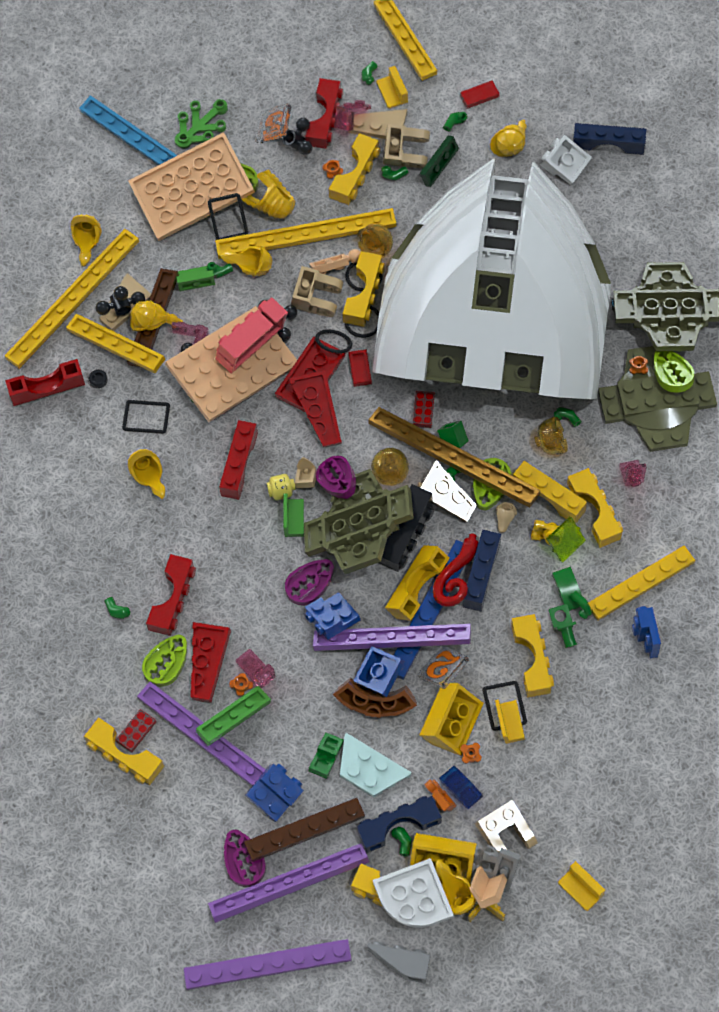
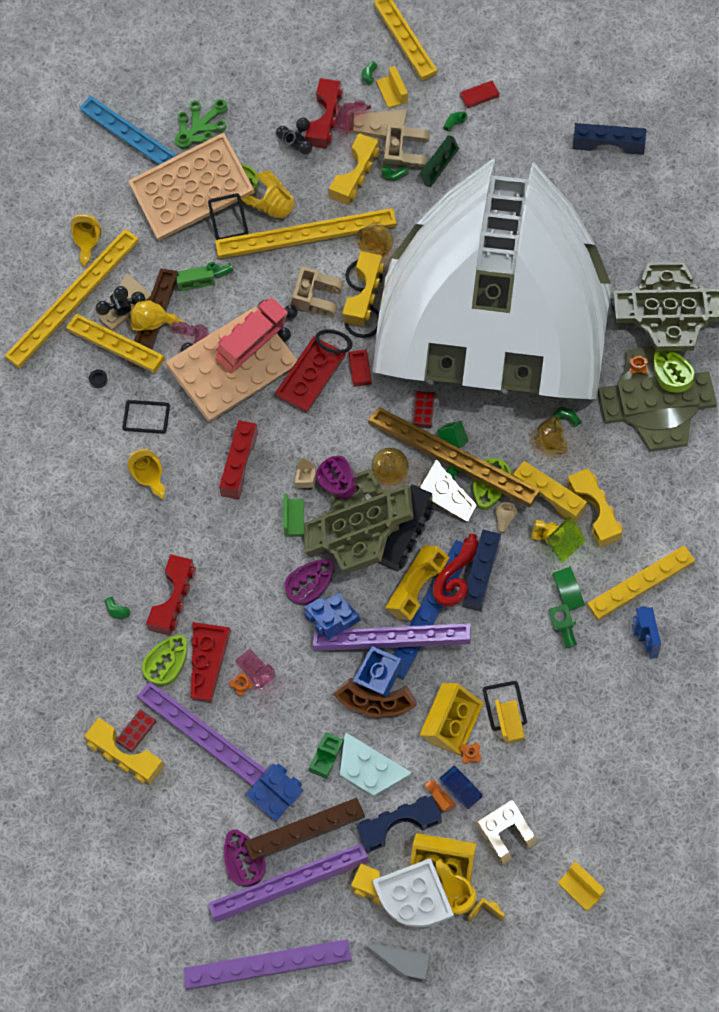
red arch [5,359,85,406] -> none
bright green plate [196,686,271,746] -> none
yellow piece [220,246,272,277] -> none
clear tile [255,103,292,144] -> none
light yellow head [267,474,296,500] -> none
red wing [288,370,342,448] -> none
light nougat plate [309,249,360,274] -> none
orange plate [323,160,343,179] -> none
green arm [391,827,412,856] -> none
clear tile [417,646,469,689] -> none
light nougat panel [470,866,507,909] -> none
light grey plate [481,845,521,892] -> none
yellow piece [490,119,527,157] -> none
yellow arch [511,614,554,698] -> none
white plate [541,135,592,185] -> none
green arm [570,591,592,619] -> none
clear pink bracket [619,460,647,487] -> none

